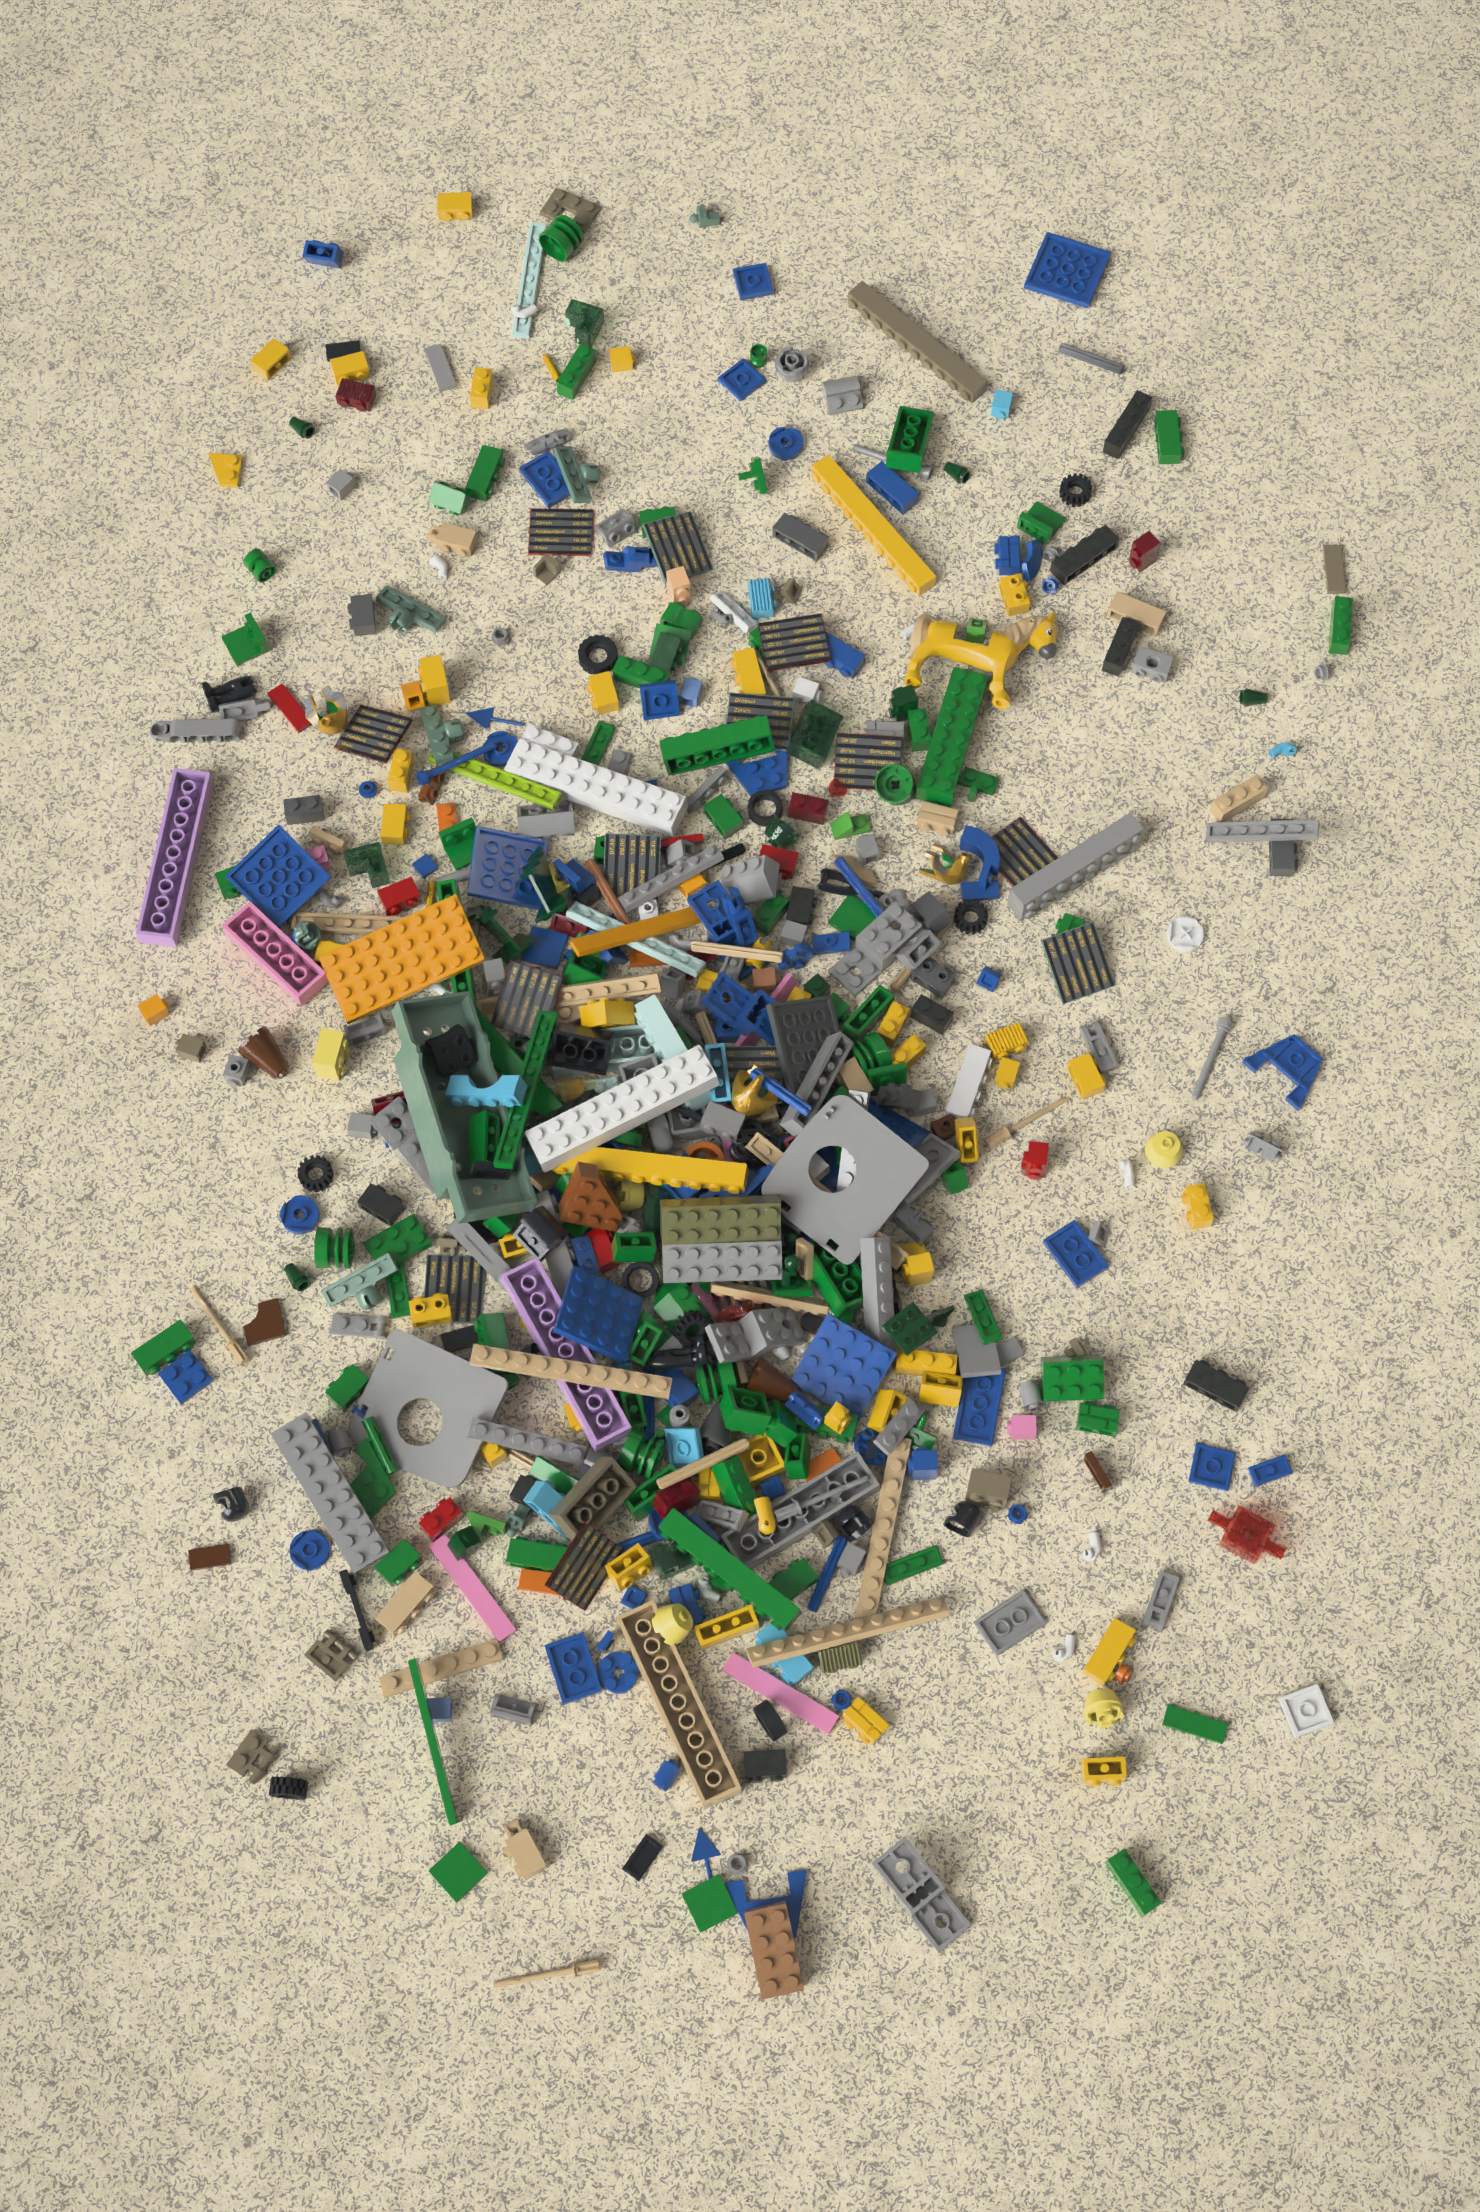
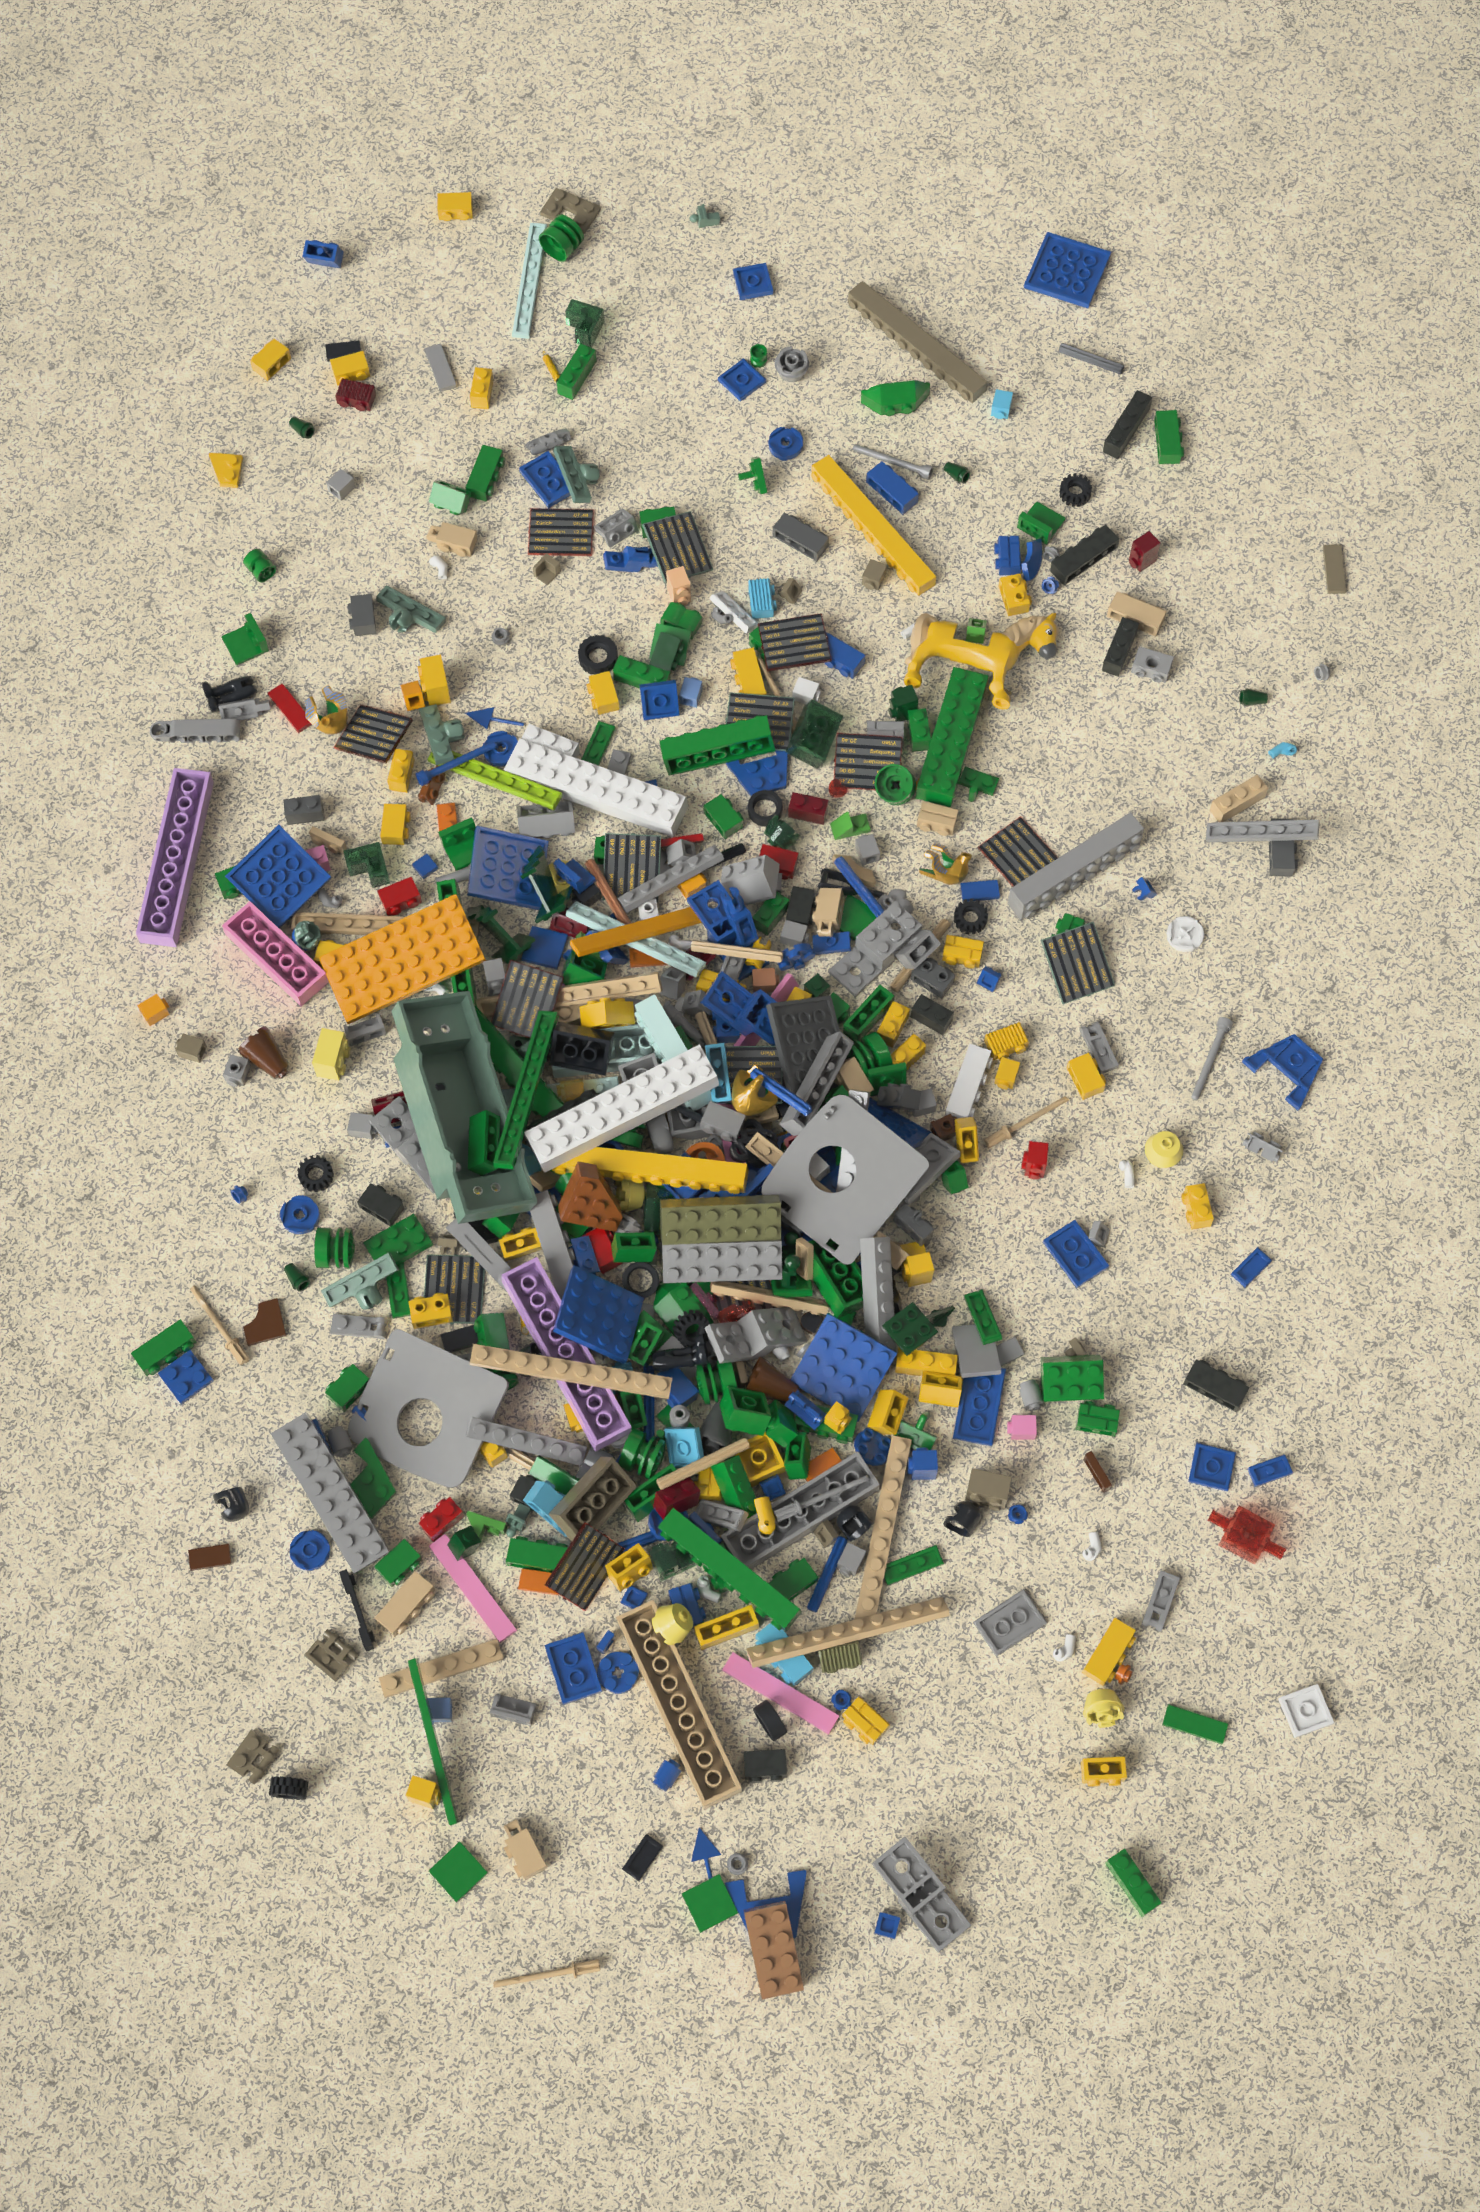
blue plate [359,781,377,798] -> none
green pin [361,1416,399,1476] -> none
yellow piece [425,876,436,908] -> none
black brick [425,1024,477,1078] -> none
medium azure arch [445,1075,527,1107] -> none
black tile [470,1162,512,1180] -> none
white arm [511,304,538,318] -> none
black brick [513,1206,569,1262] -> none
yellow brick [609,346,636,373] -> none
light grey plate [687,766,727,814] -> none
light grey brick [821,376,863,415] -> none
light grey plate [873,1398,924,1456] -> none
green brick [886,406,934,473] -> none
dark grey brick [911,891,954,935] -> none
blue arch [960,825,1000,890] -> none
green brick [1328,596,1353,655] -> none
none -> blue plate [231,1185,248,1204]
none -> yellow brick [405,1775,442,1809]
none -> tan brick [812,888,845,937]
none -> green wedge [861,380,930,416]
none -> dark tan brick [862,559,887,590]
none -> blue plate [874,1912,900,1940]
none -> yellow brick [942,934,984,969]
none -> blue tile [1132,877,1157,901]
none -> blue tile [1231,1247,1272,1288]

